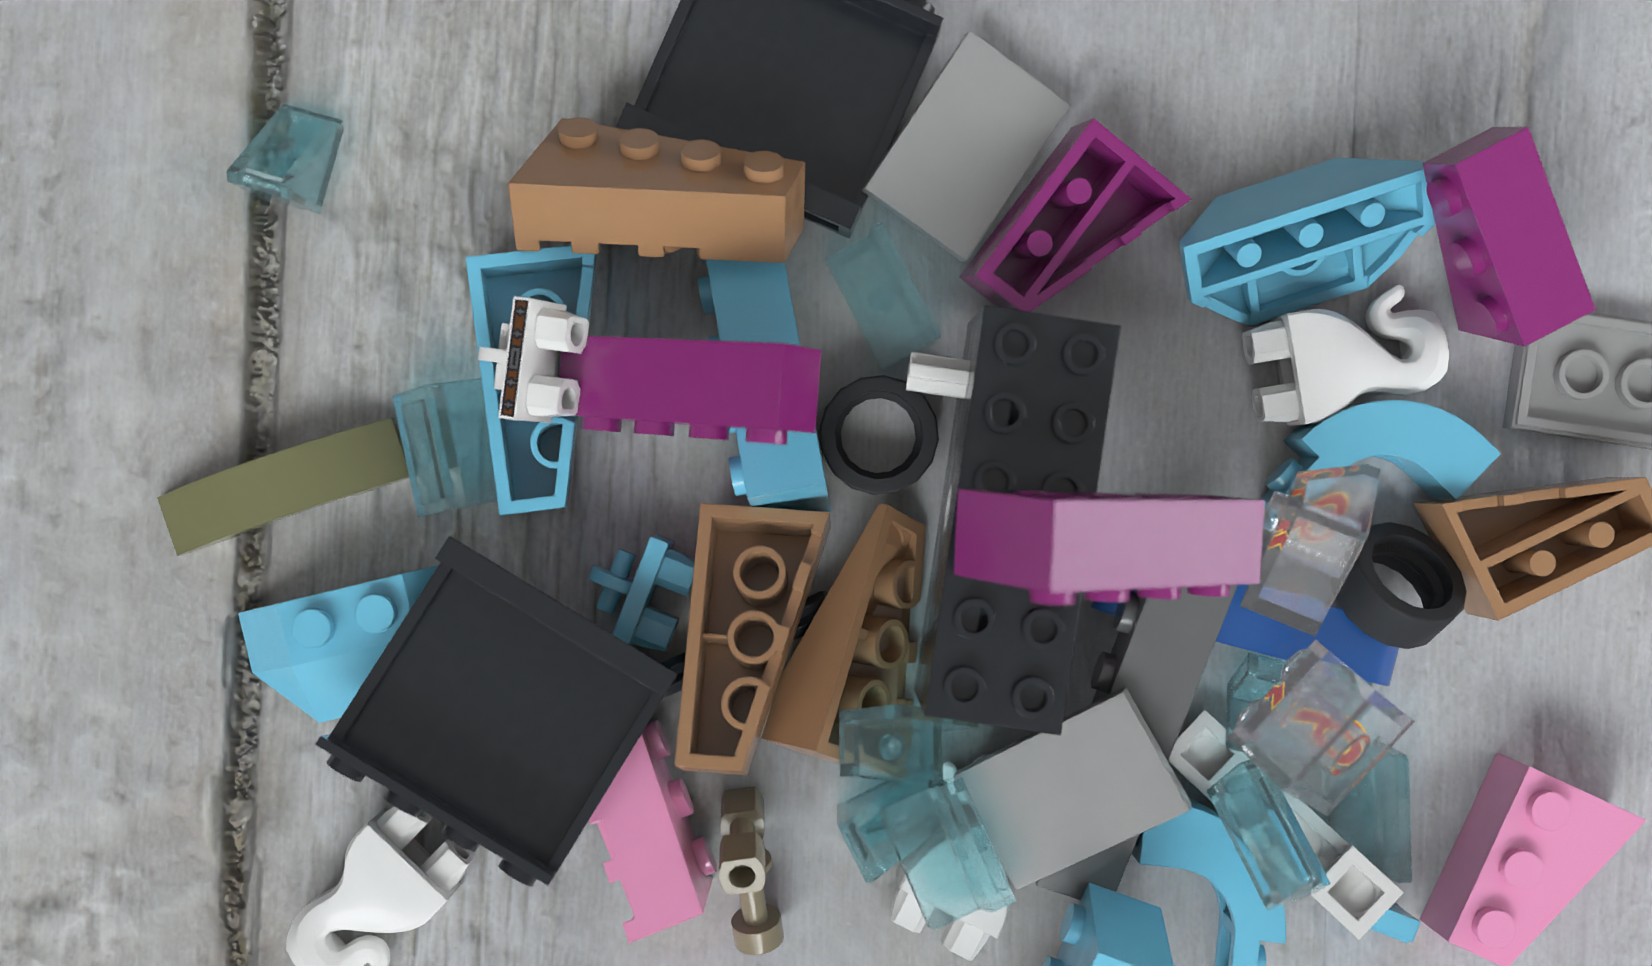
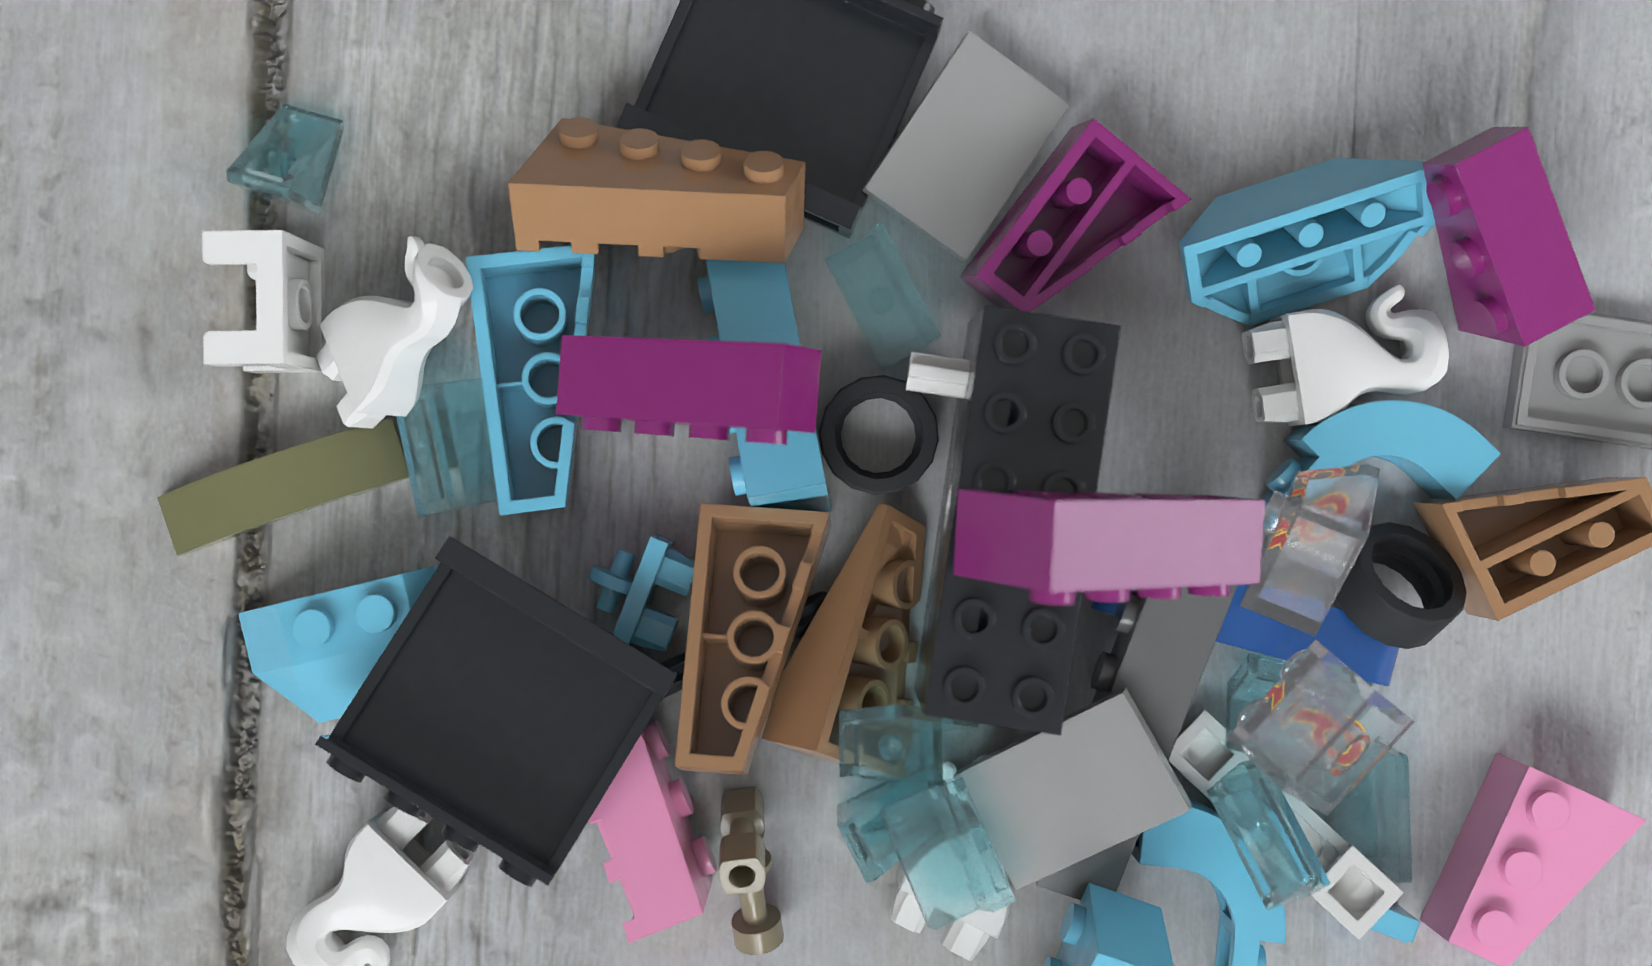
white hips [478,296,589,423] -> none
none -> white panel [202,230,326,373]
none -> white hips [316,236,474,429]

